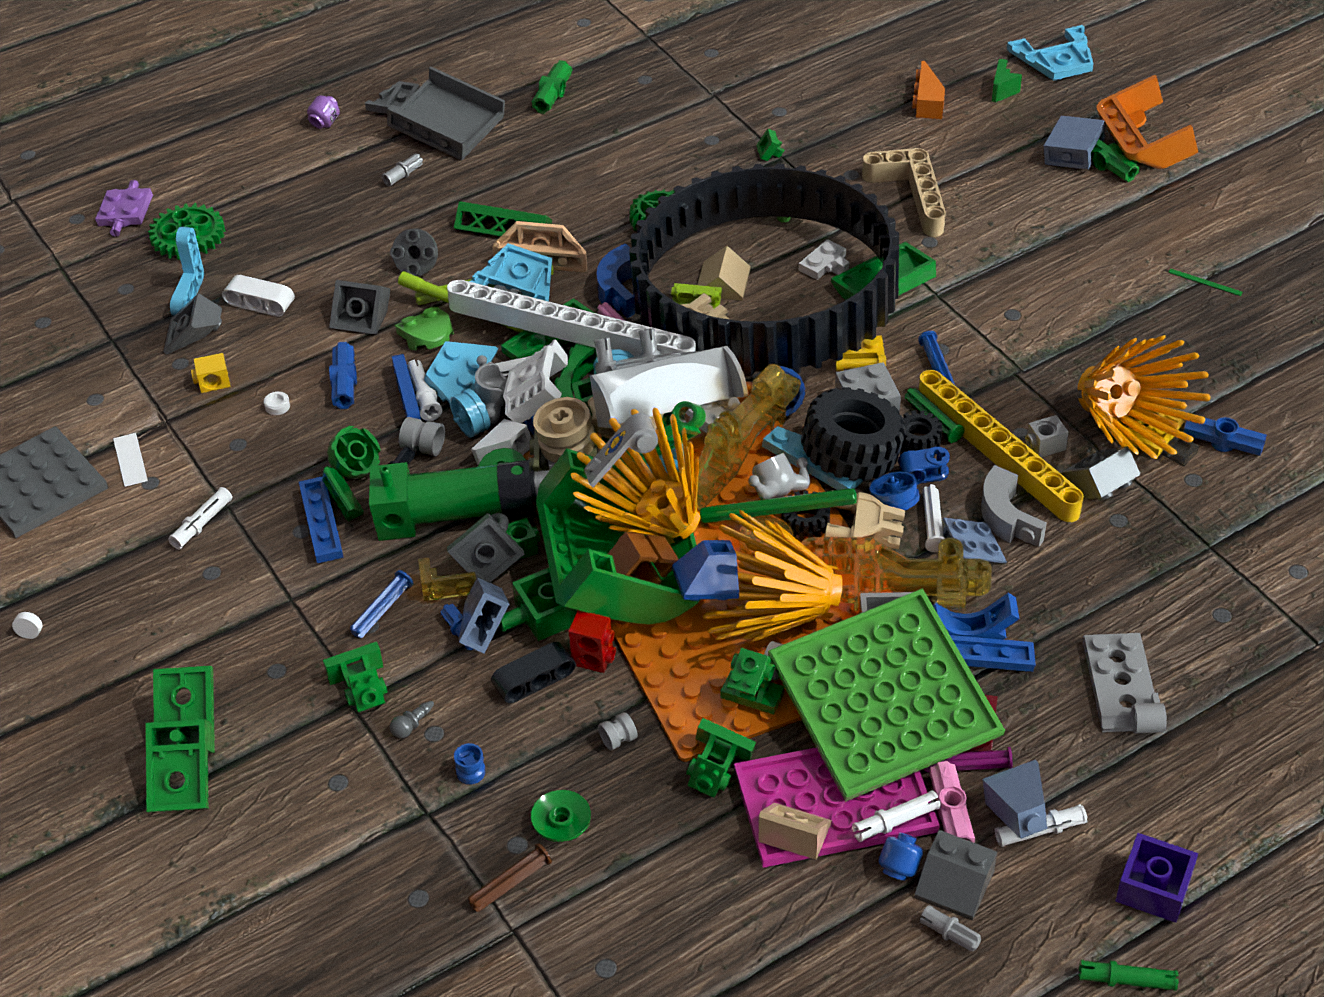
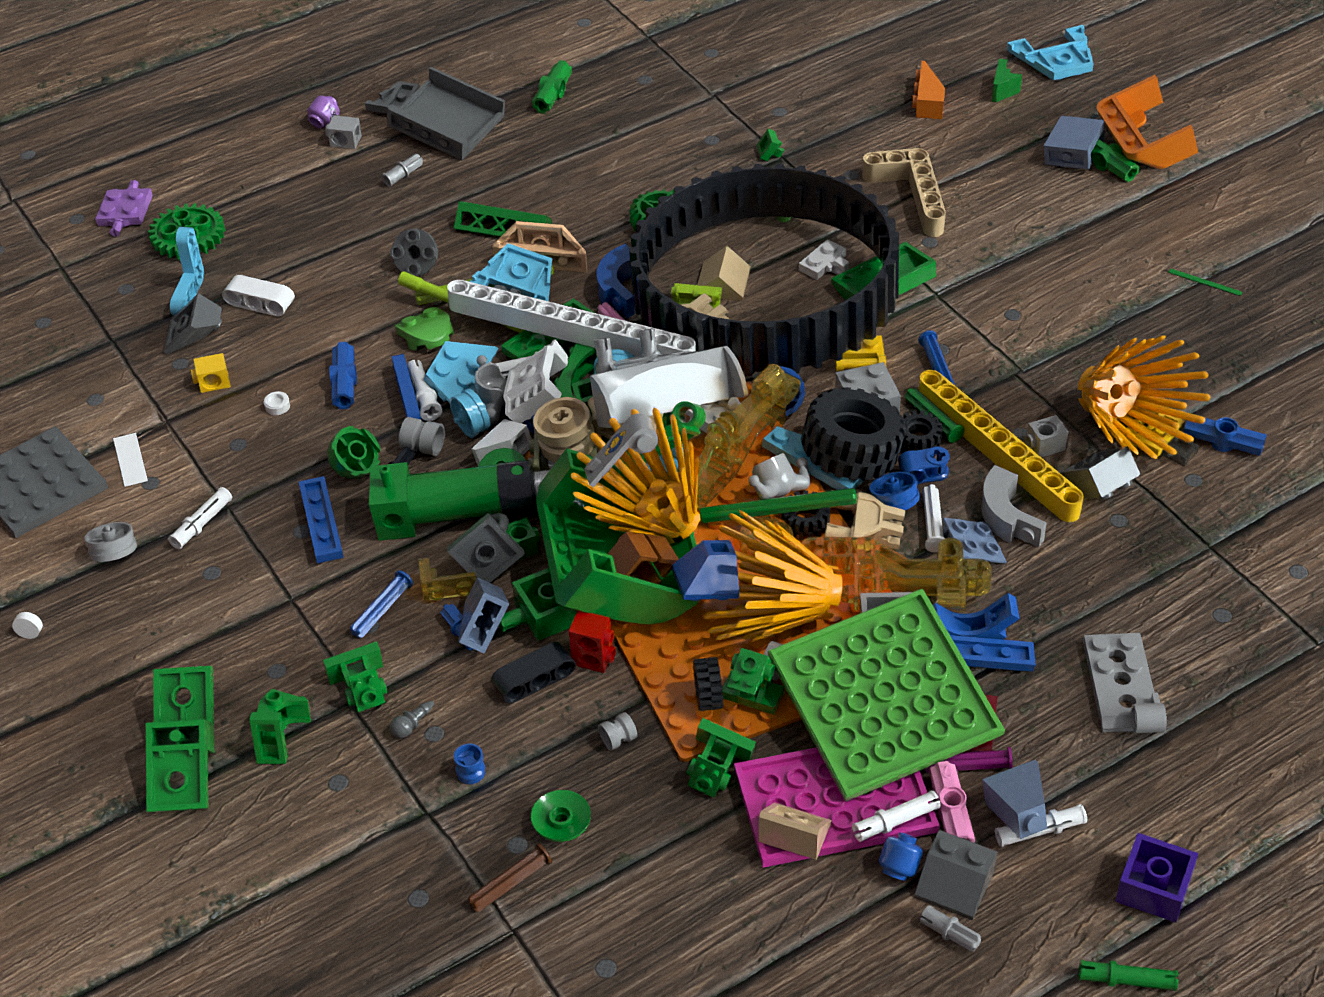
green slope [322,466,364,521] -> none
dark grey slope [329,280,391,335] -> none
none -> light grey wheel [84,522,137,562]
none -> green tile [249,689,311,764]
none -> light grey brick [325,116,362,149]
none -> black tyre [693,657,723,711]

